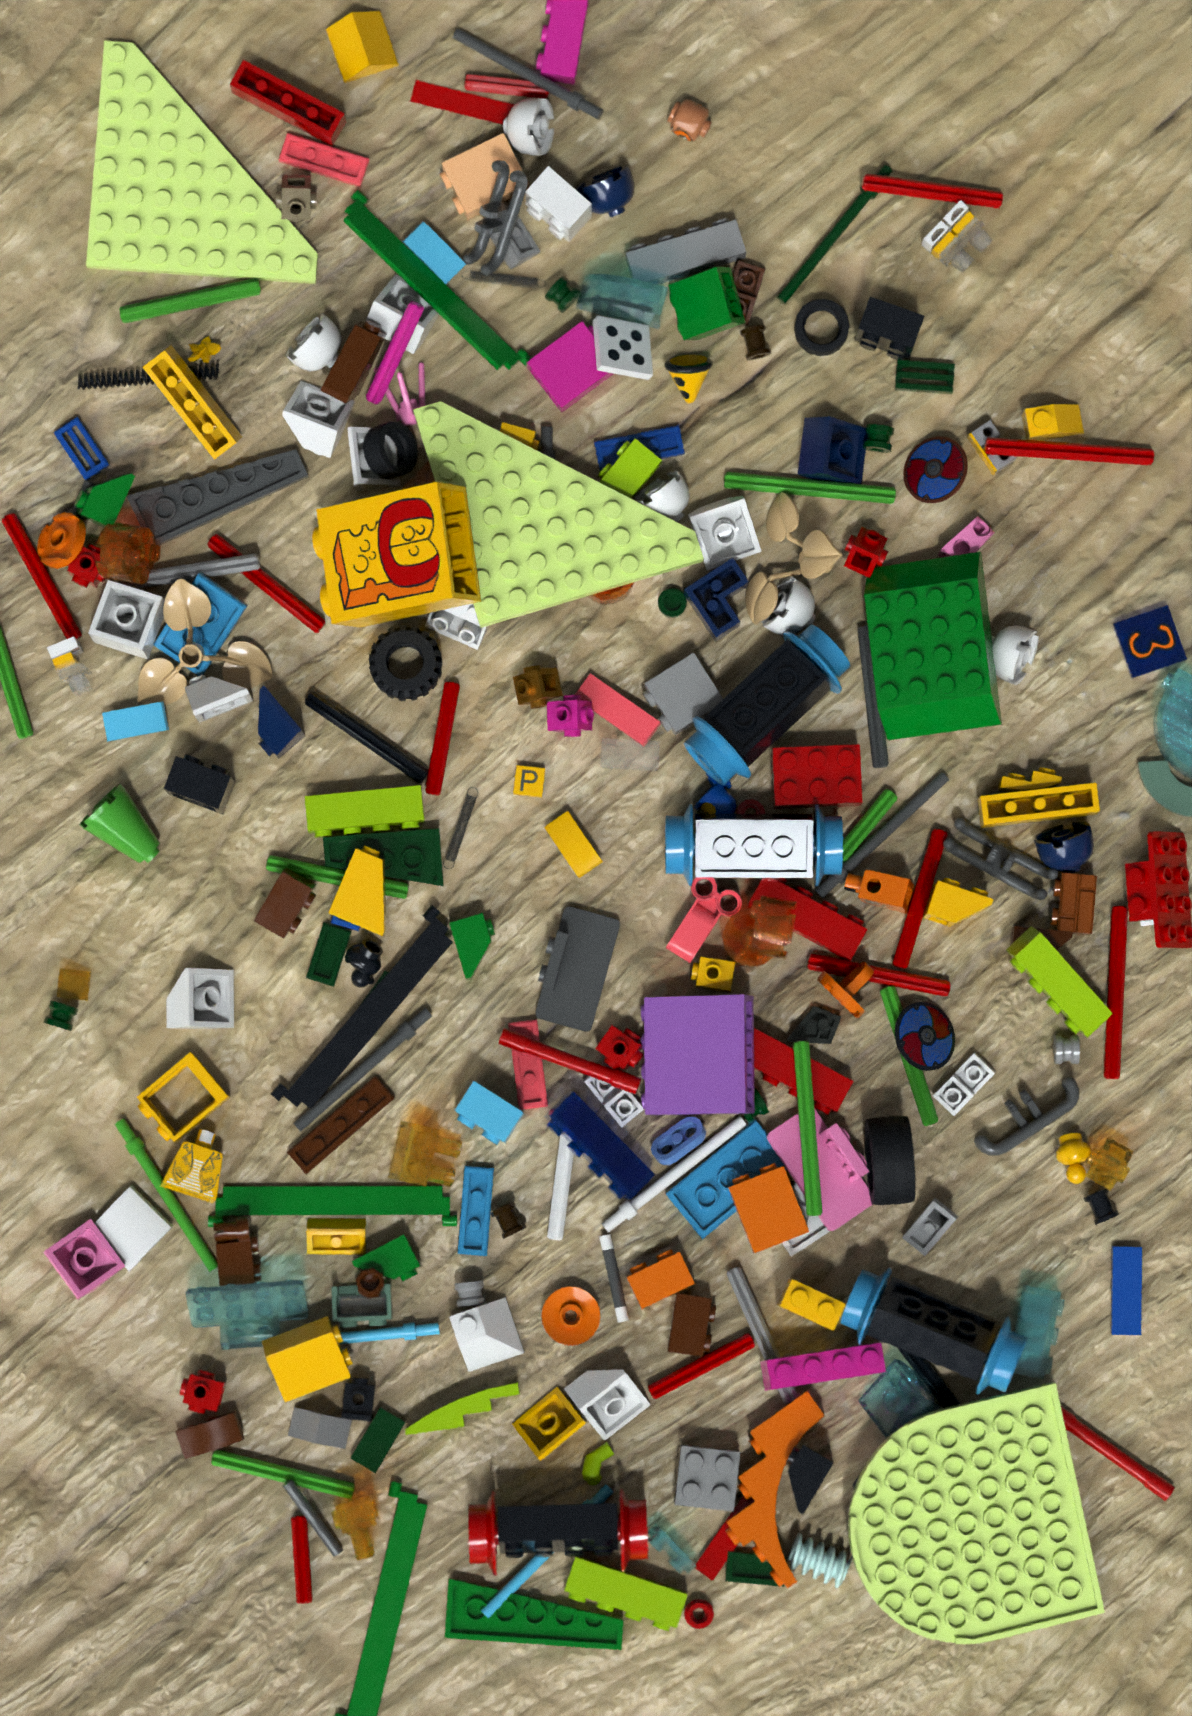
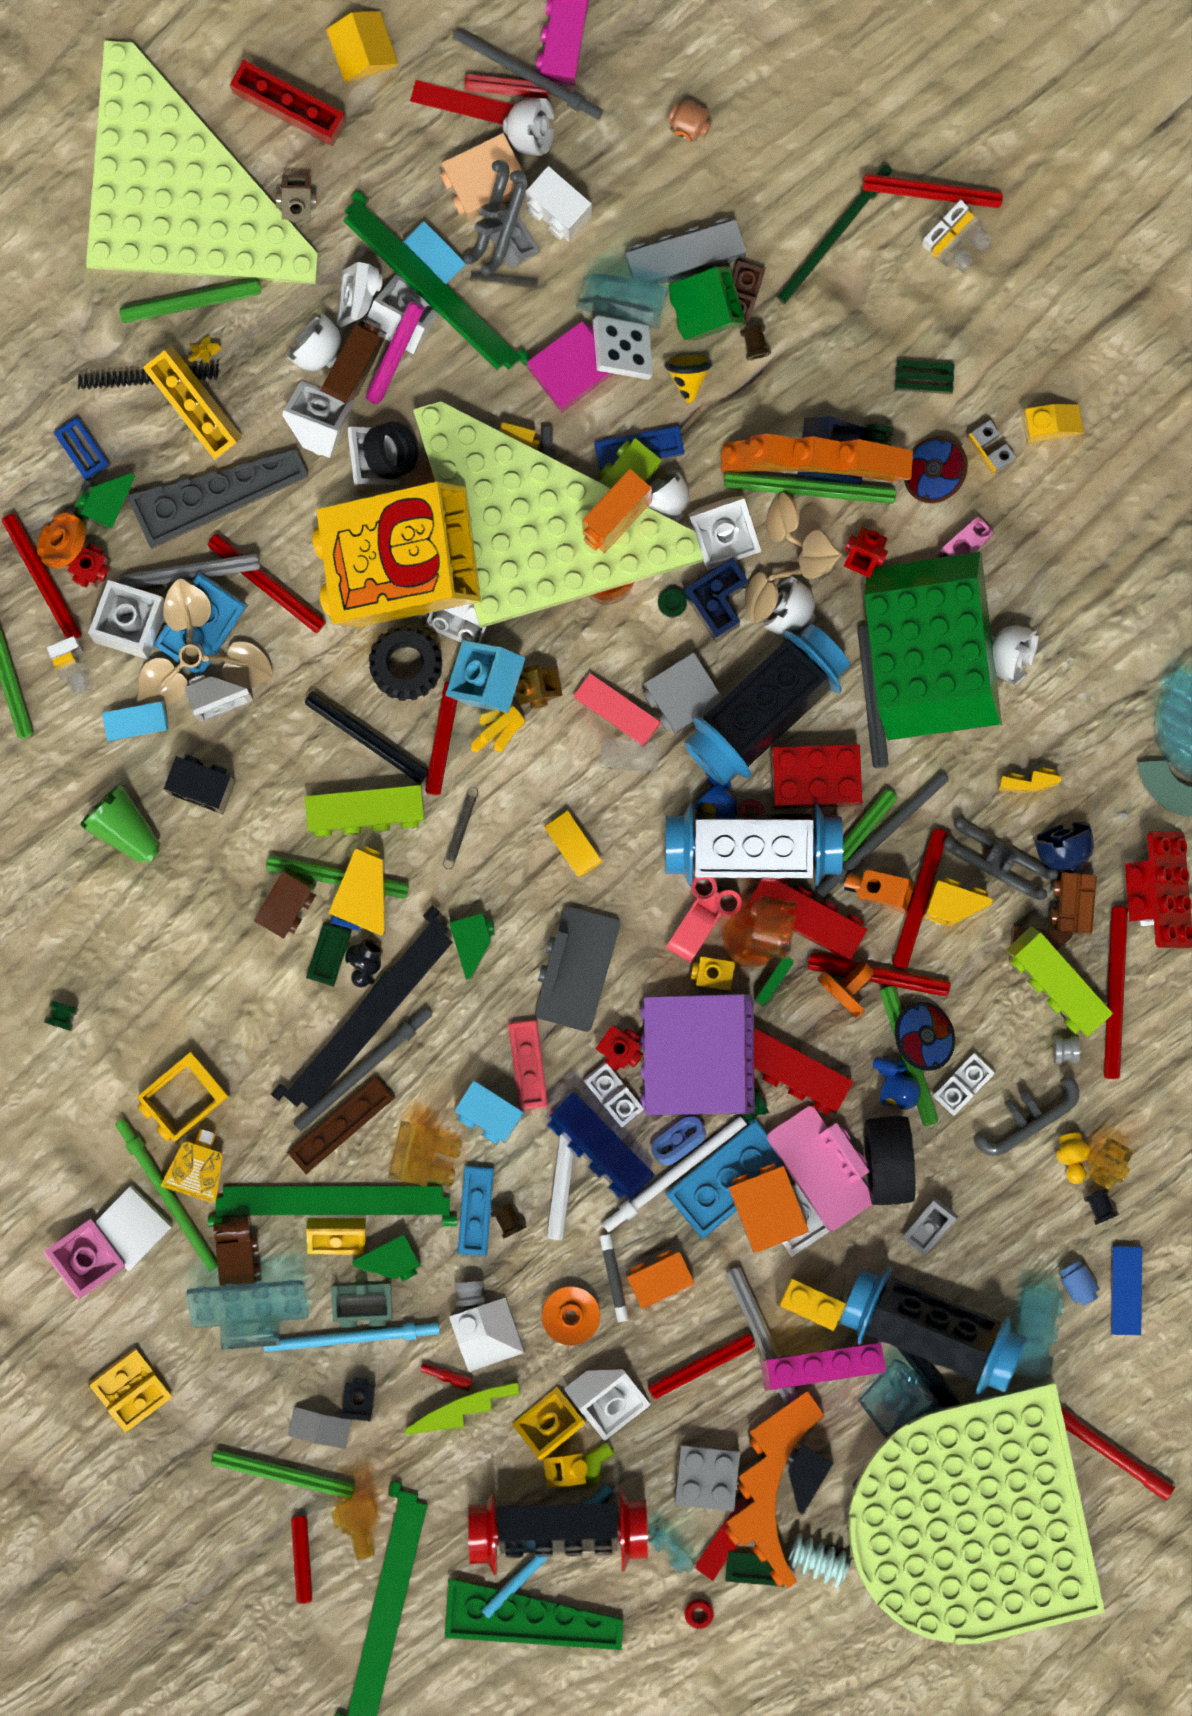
clear yellow slope [57,968,91,1001] -> none
clear orange brick [95,522,161,584] -> none
white slope [166,968,234,1029] -> none
reddish brown slope [175,1411,245,1459] -> none
red brick [179,1369,227,1414] -> none
dark blue slope [258,686,305,759] -> none
yellow brick [262,1316,353,1402] -> none
coral tile [279,133,370,188] -> none
dark grey bar [283,1479,343,1557] -> none
dark green wing [323,828,444,887] -> none
dark green tile [350,1407,406,1473] -> none
reddish brown tile [356,1268,385,1299] -> none
bright pink plant [374,362,426,426] -> none
red piece [498,1028,642,1095] -> none
yellow tile [513,765,545,798] -> none
dark green wheel [545,276,581,313] -> none
dark pink brick [547,695,594,737] -> none
lime brick [564,1556,688,1631] -> none
dark blue cylinder [576,165,635,217] -> none
reddish brown brick [667,1293,716,1357] -> none
pearl dark grey piece [787,1006,841,1044] -> none
bright green axle [793,1041,822,1216] -> none
black tyre [794,299,850,357] -> none
black brick [855,296,924,360] -> none
yellow brick [977,783,1100,828] -> none
red axle [984,437,1154,465] -> none
clear blue tile [1112,605,1187,679] -> none
none -> yellow slope [88,1347,172,1433]
none -> white slope [336,262,383,328]
none -> red pin [420,1362,473,1391]
none -> medium azure brick [445,640,525,713]
none -> yellow rock [470,704,526,753]
none -> yellow brick [543,1454,588,1488]
none -> orange brick [582,469,652,554]
none -> orange arch [721,433,913,482]
none -> green tile [755,955,794,1007]
none -> blue piece [873,1056,921,1110]
none -> medium blue brick [1059,1261,1100,1306]

